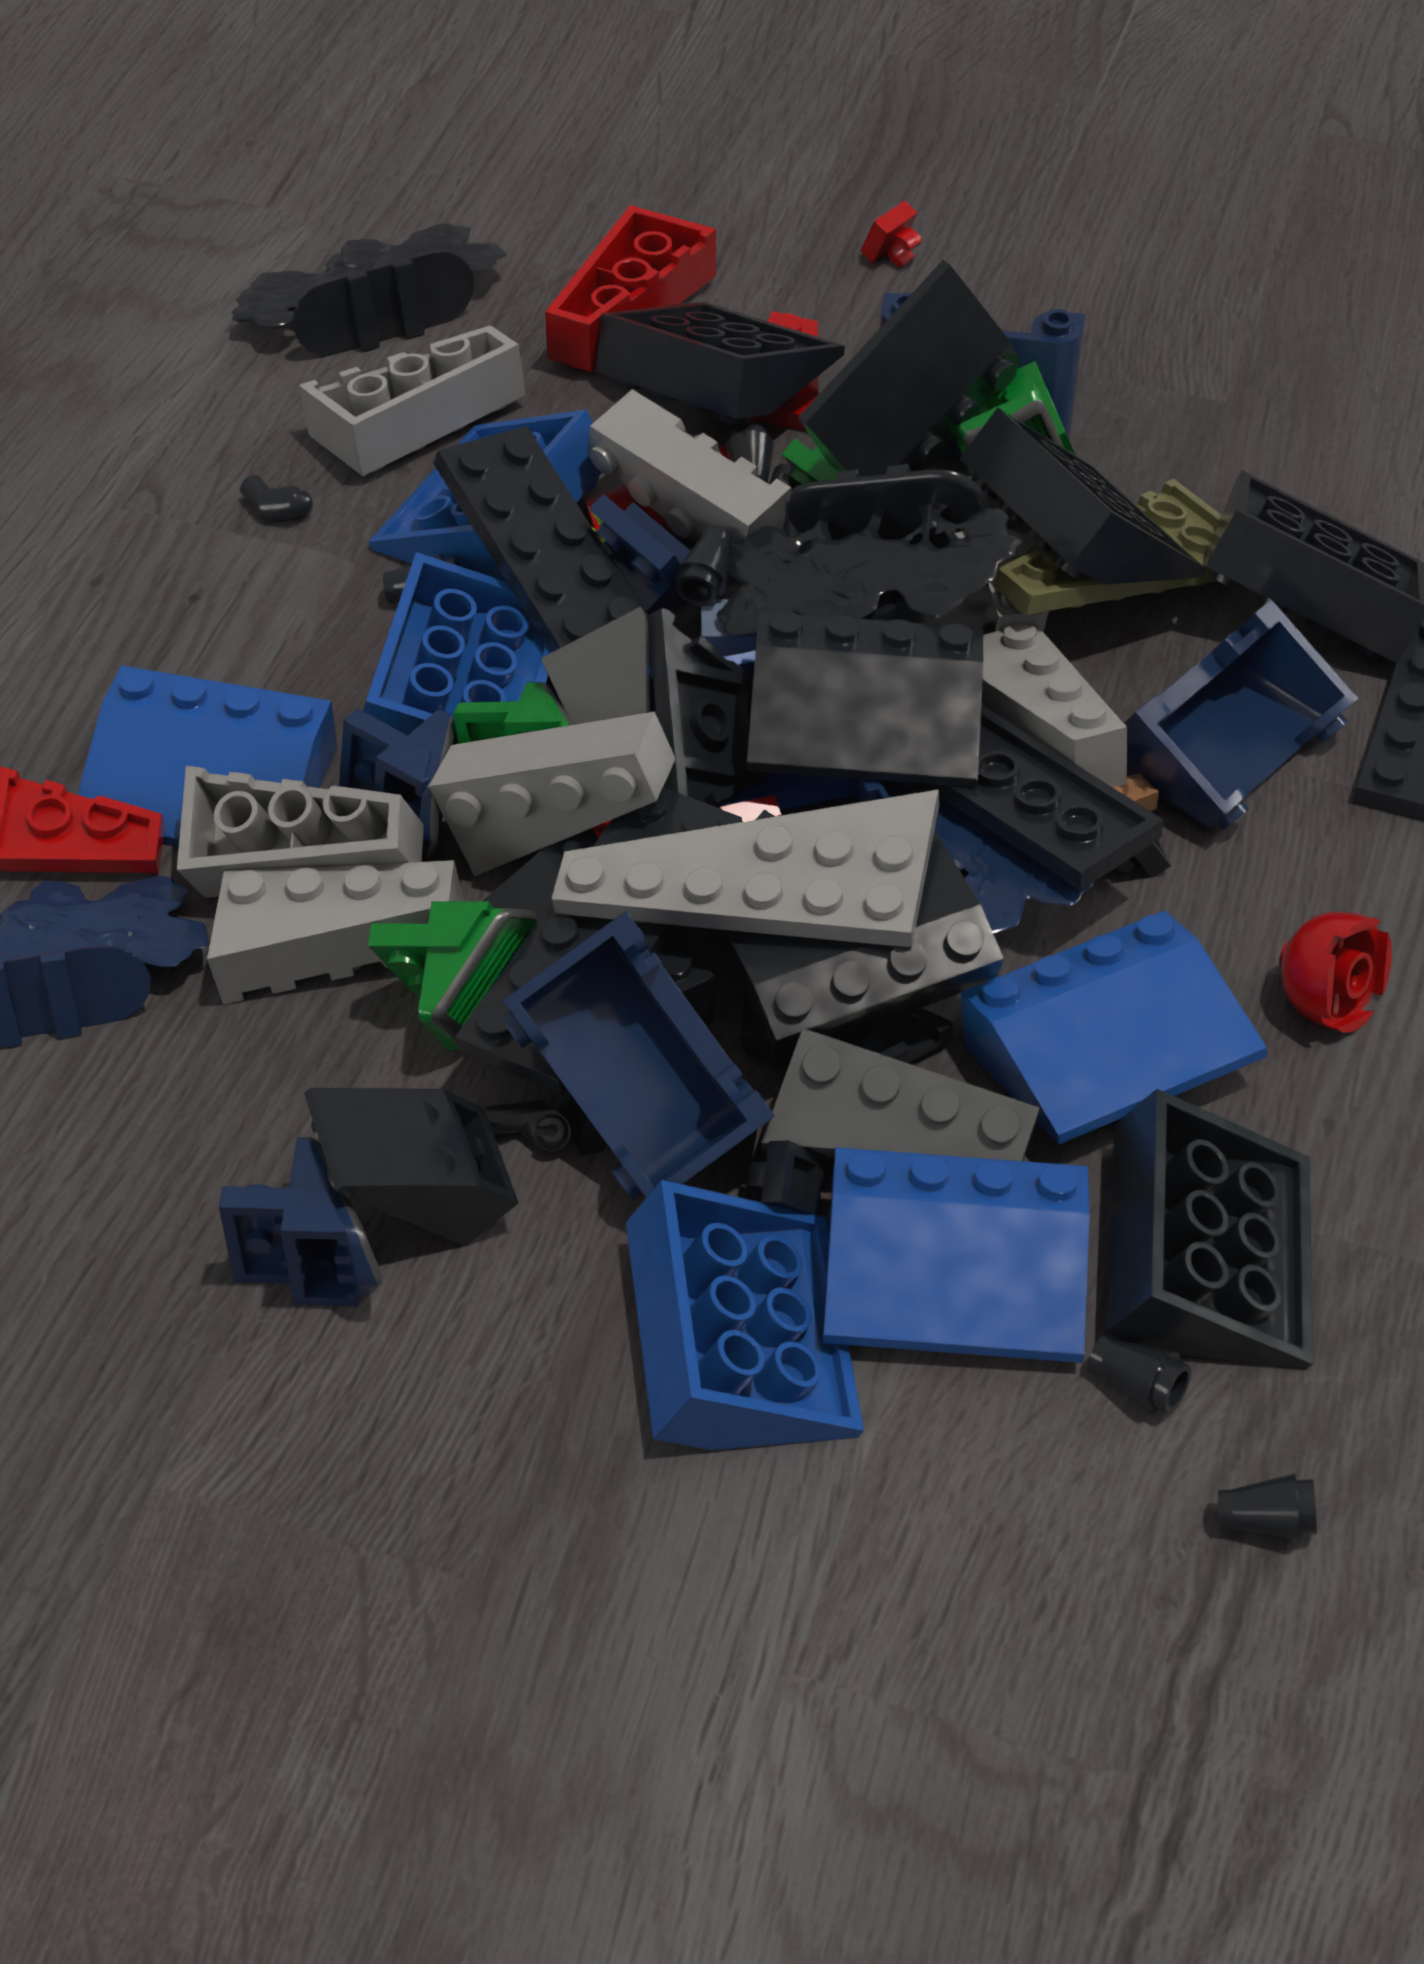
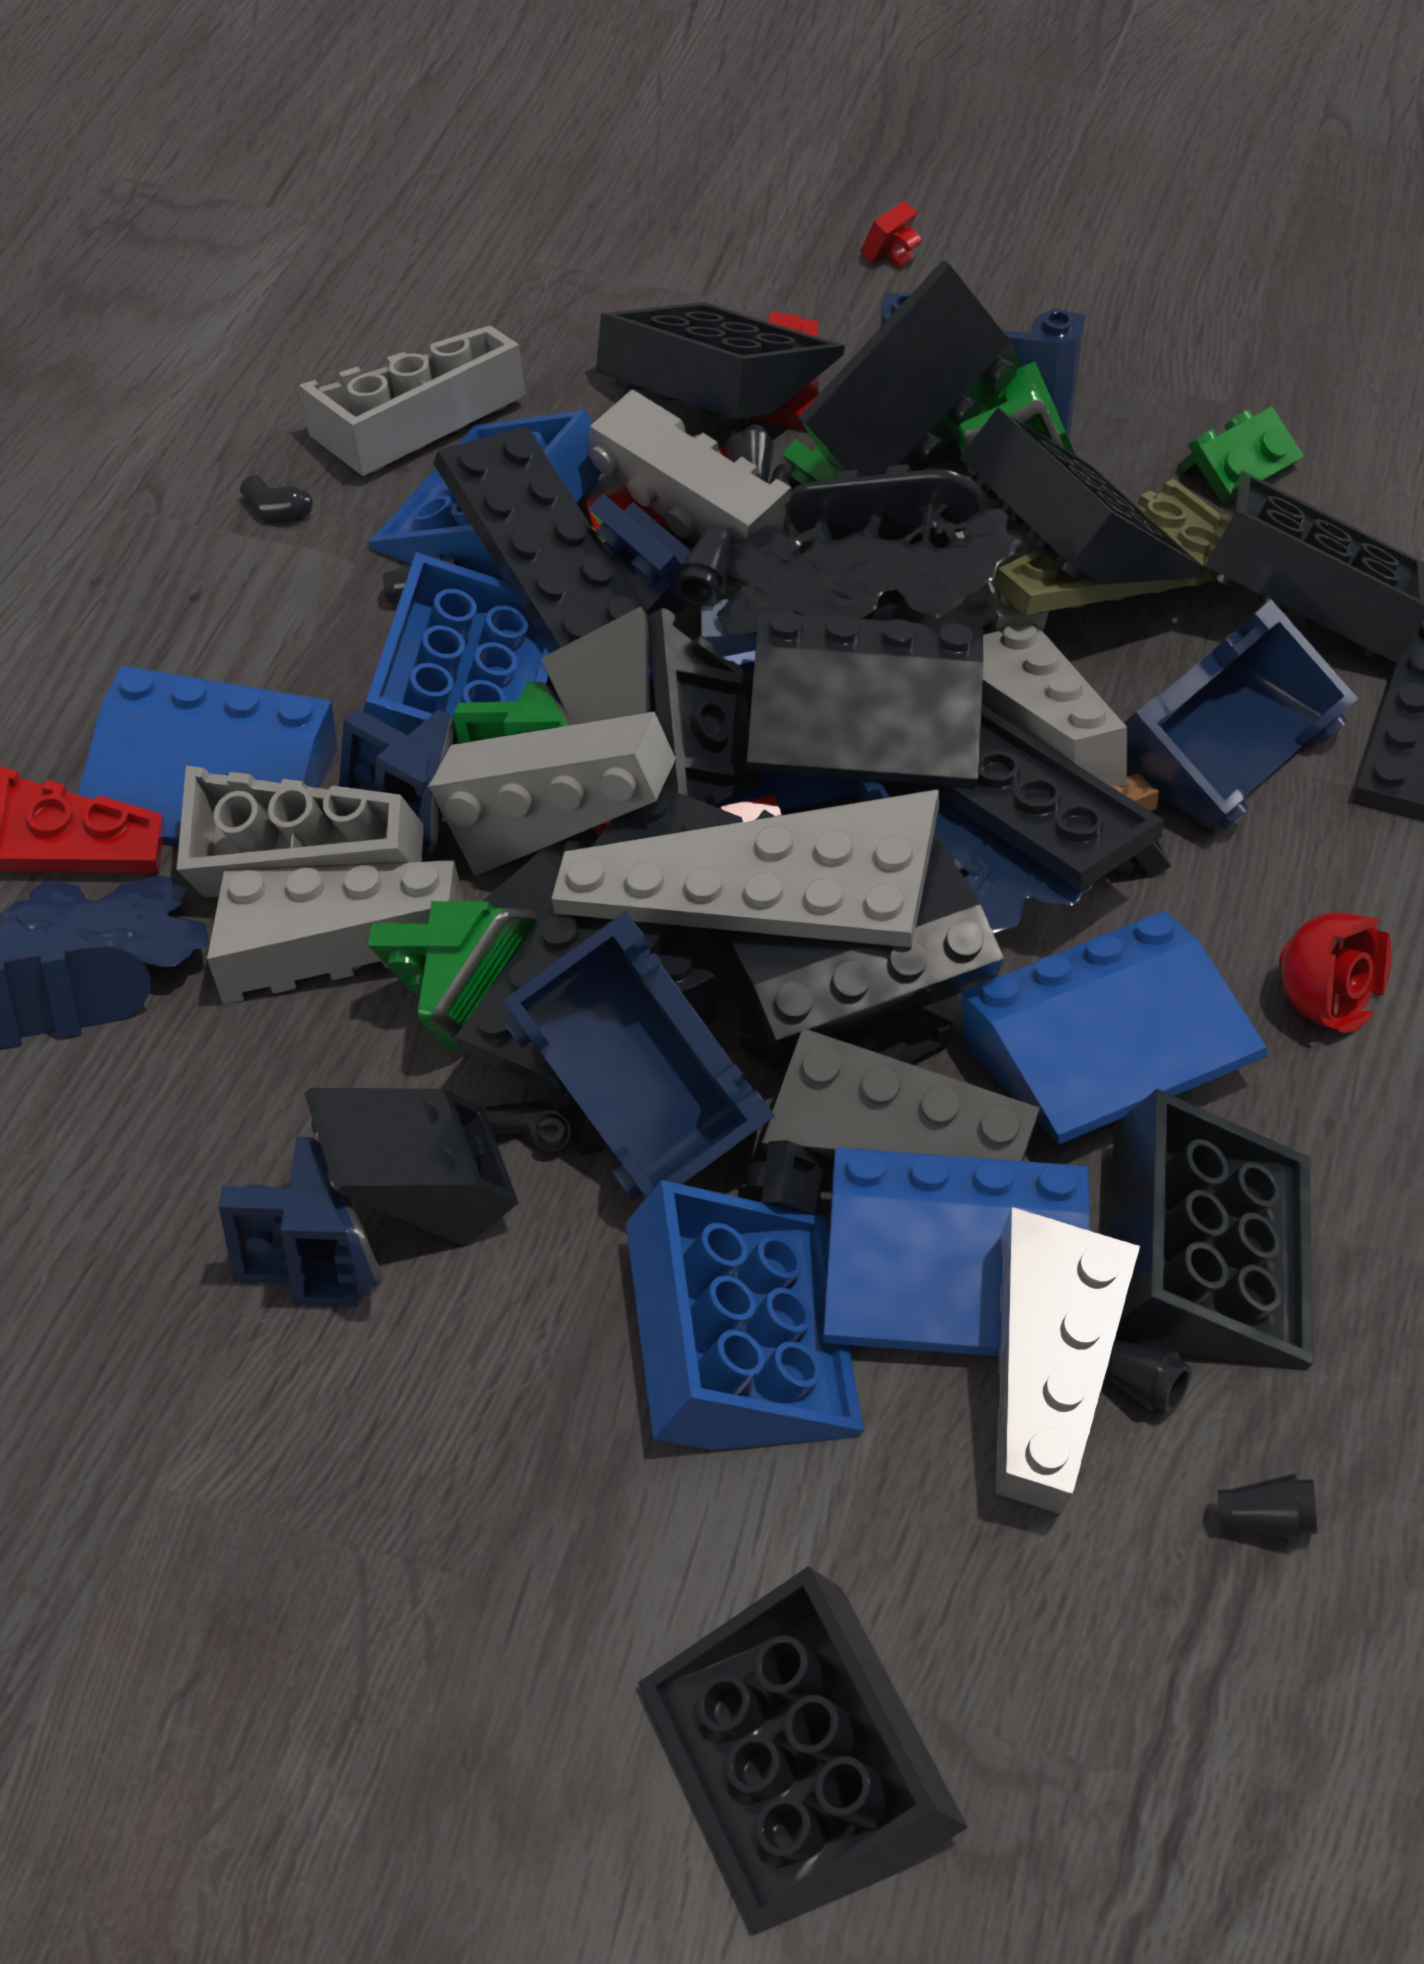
black plant [231,224,508,356] -> none
red wedge [545,205,716,372] -> none
none -> black slope [638,1566,968,1932]
none -> wedge [996,1207,1139,1514]
none -> green bracket [1178,406,1304,505]

